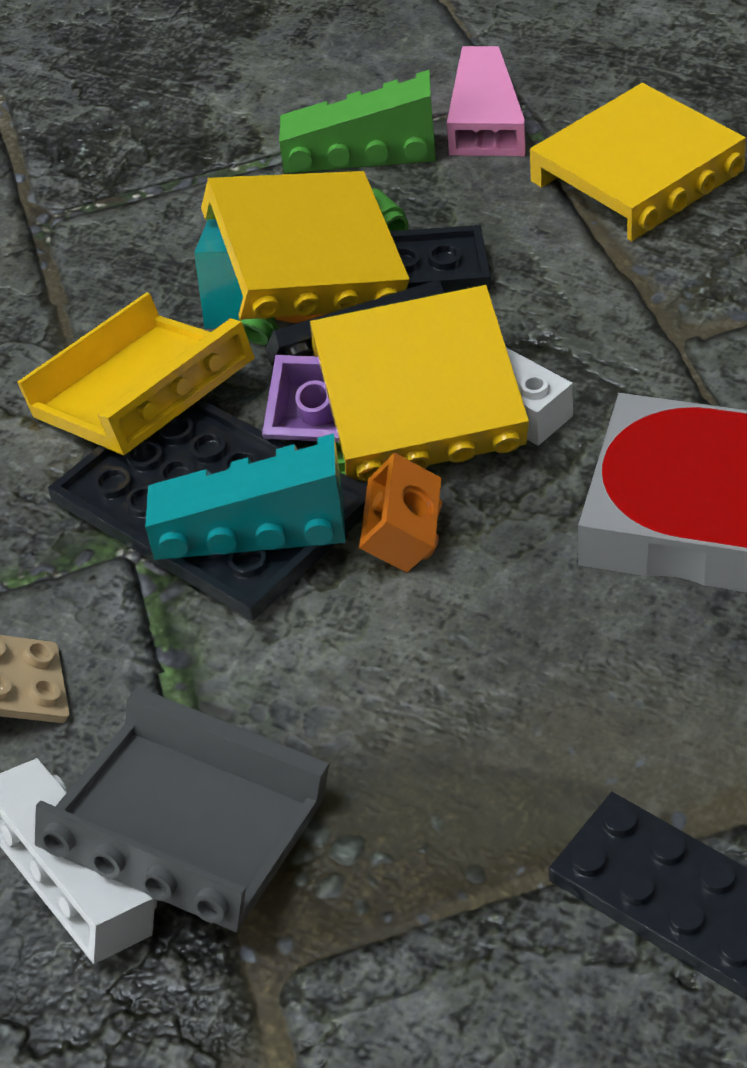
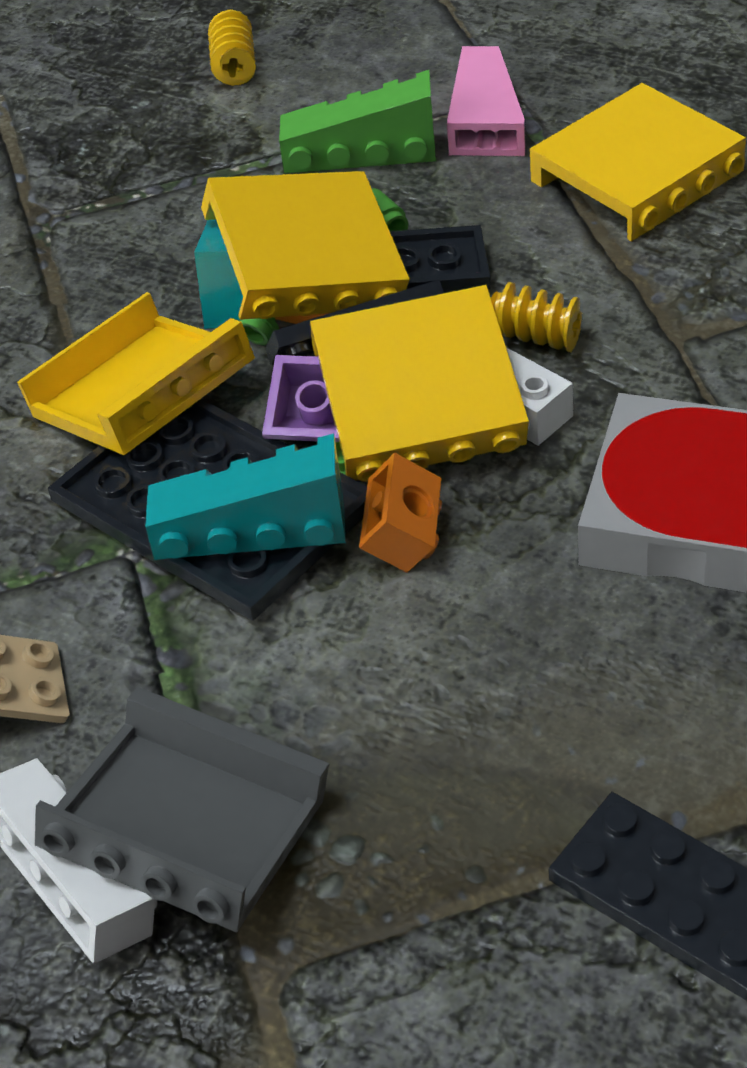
none -> yellow piece [208,10,256,86]
none -> yellow piece [491,282,582,352]

